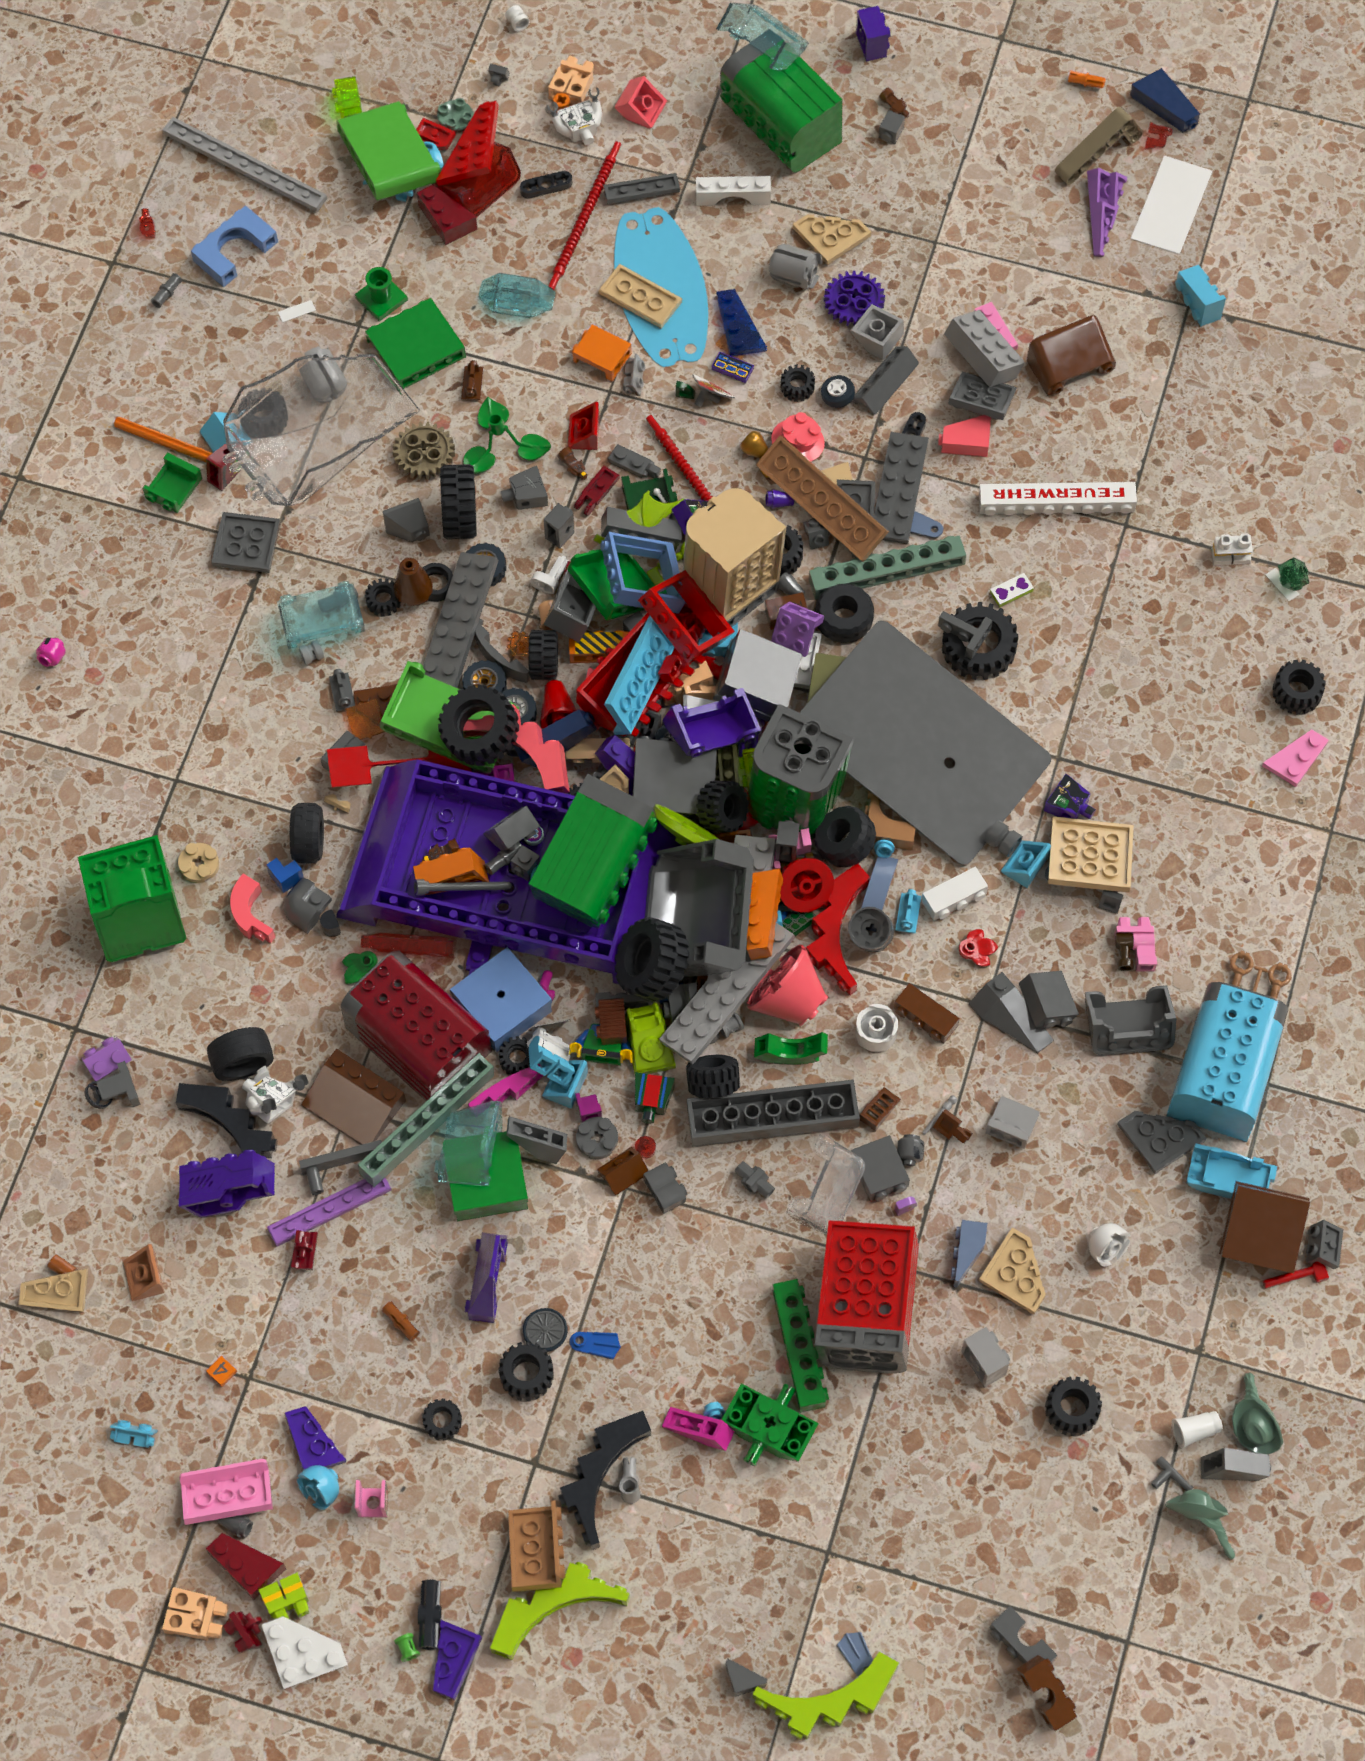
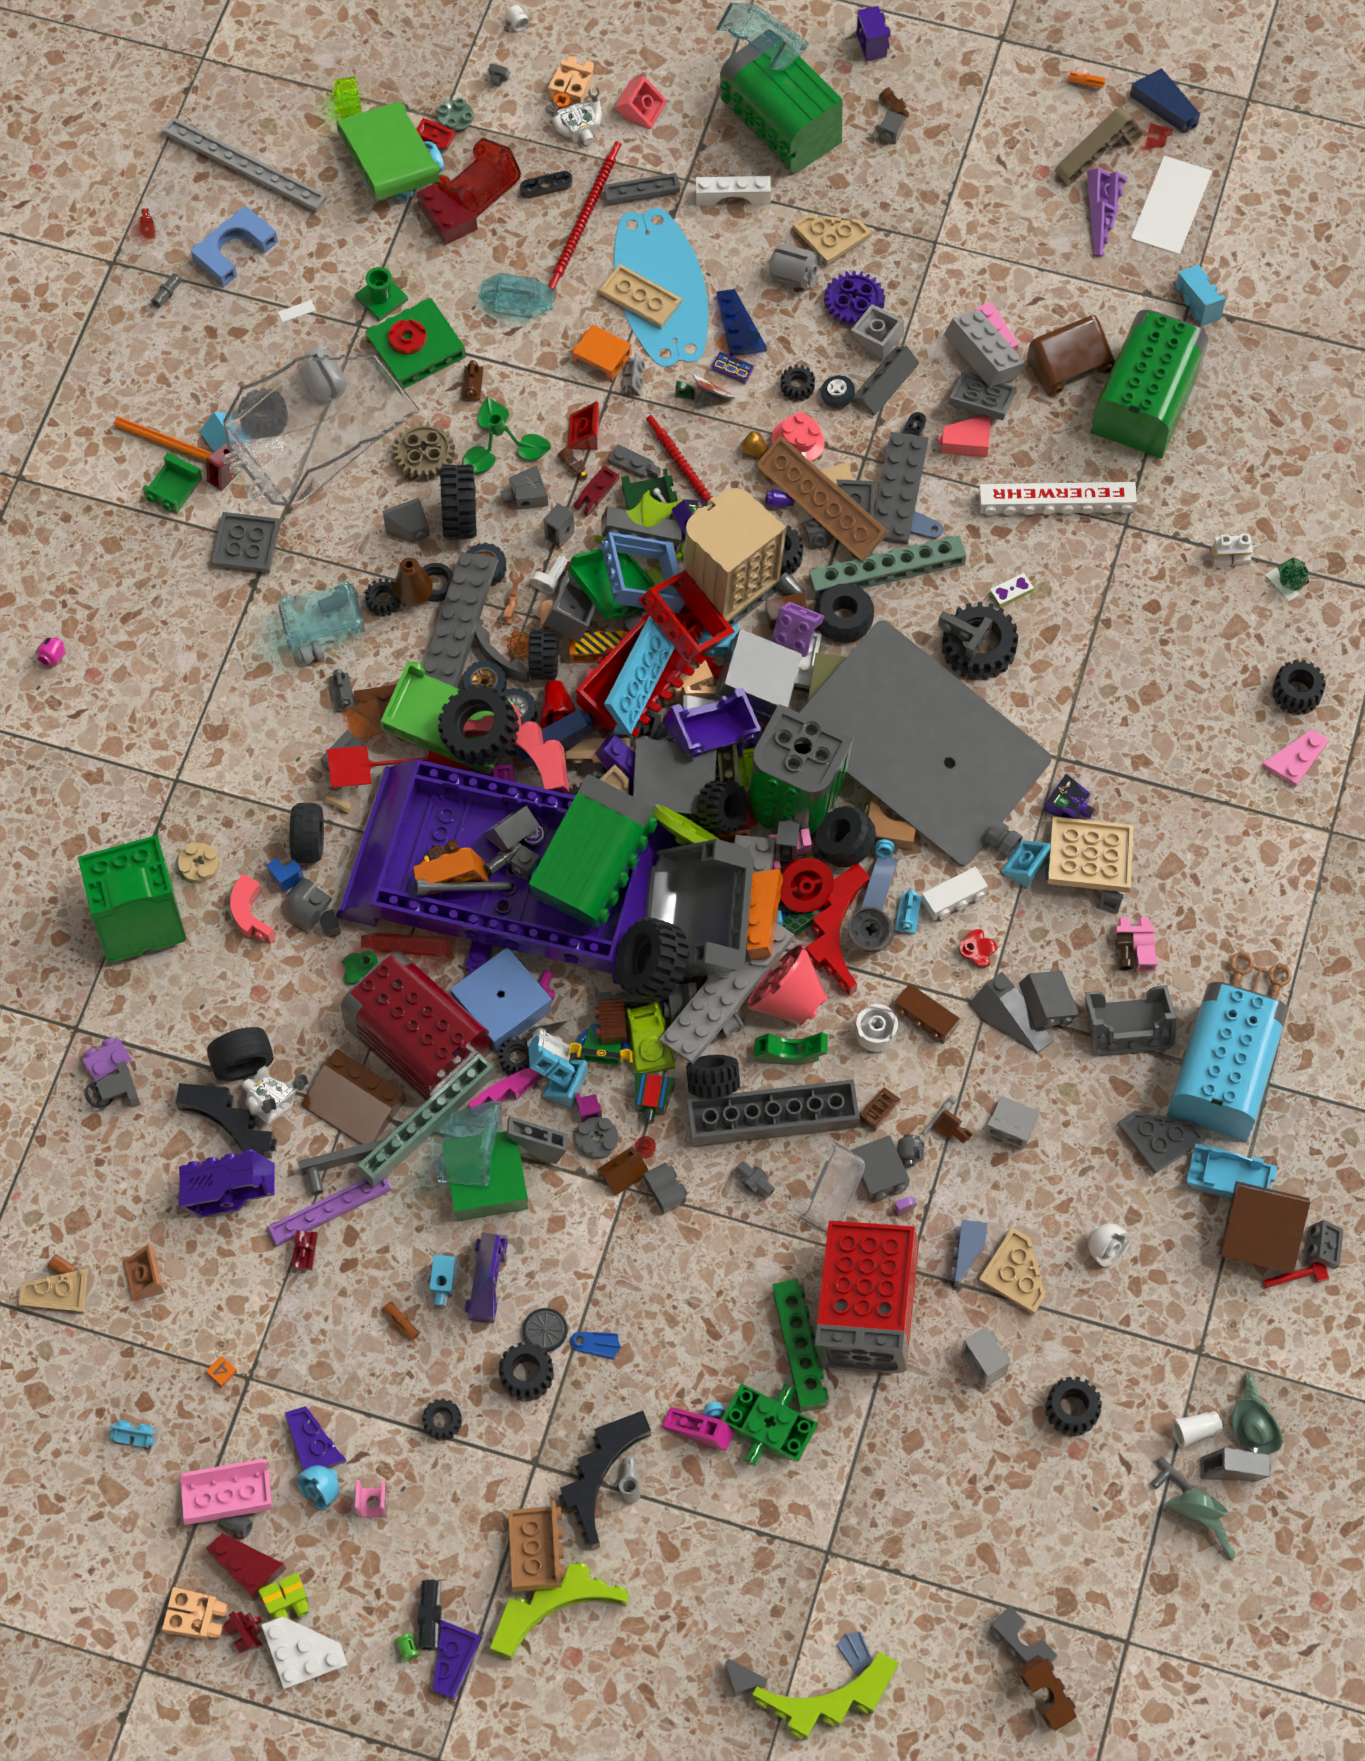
red wing [436,100,499,186] -> none
red piece [658,655,682,682] -> none
none -> red tile [389,319,427,355]
none -> medium azure torso [430,1255,458,1306]
none -> nougat piece [503,569,525,625]
none -> green piece [1090,310,1208,459]

